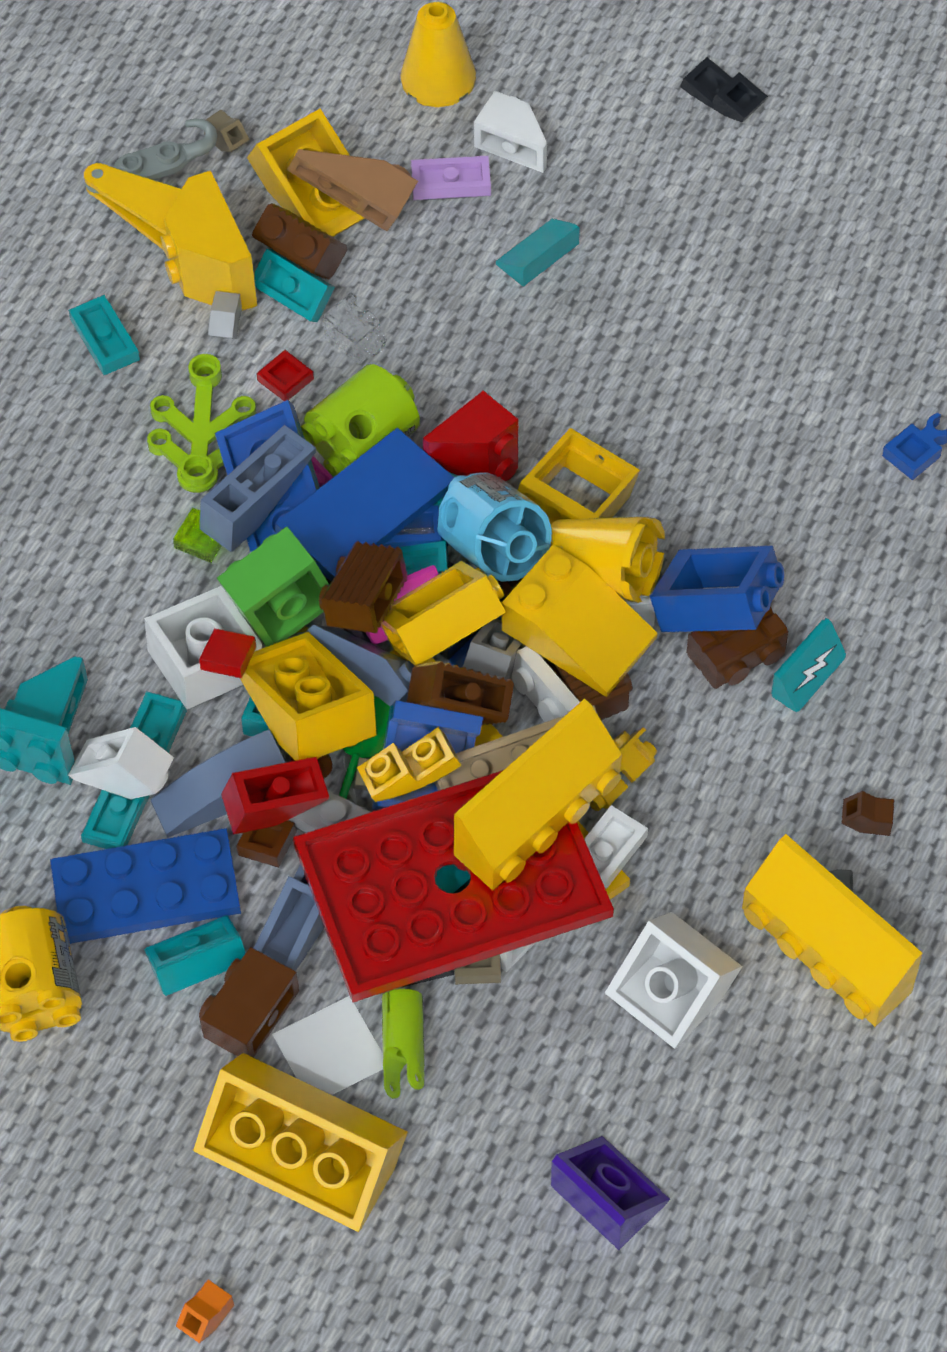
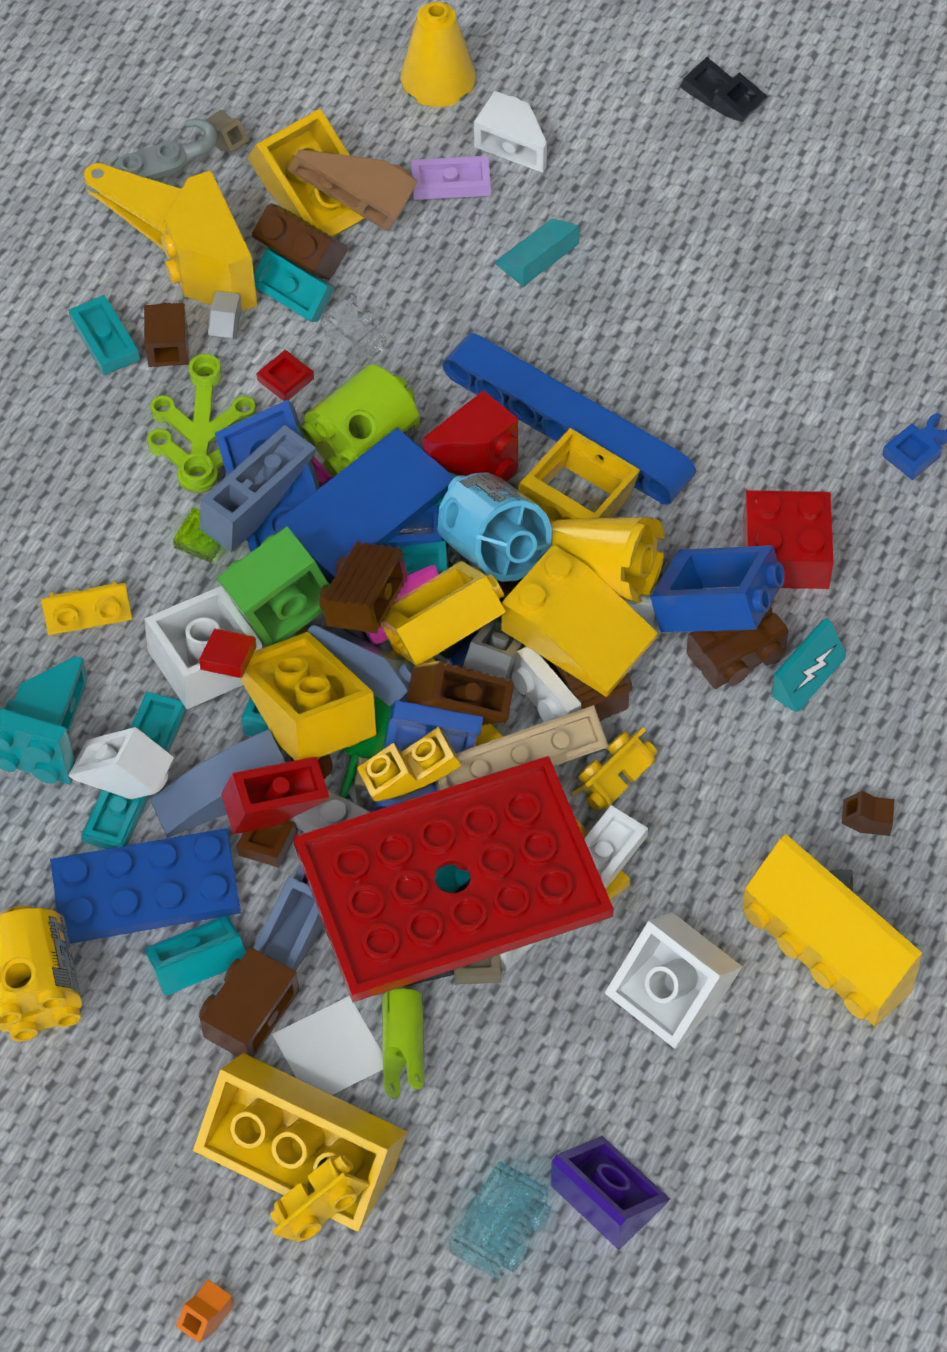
yellow slope [454,698,622,890] -> none
none -> yellow hinge [41,580,132,636]
none -> reddish brown brick [144,303,189,367]
none -> yellow hinge [270,1154,370,1242]
none -> blue beam [442,333,696,505]
none -> clear light blue brick [449,1161,552,1281]
none -> red brick [743,490,834,589]

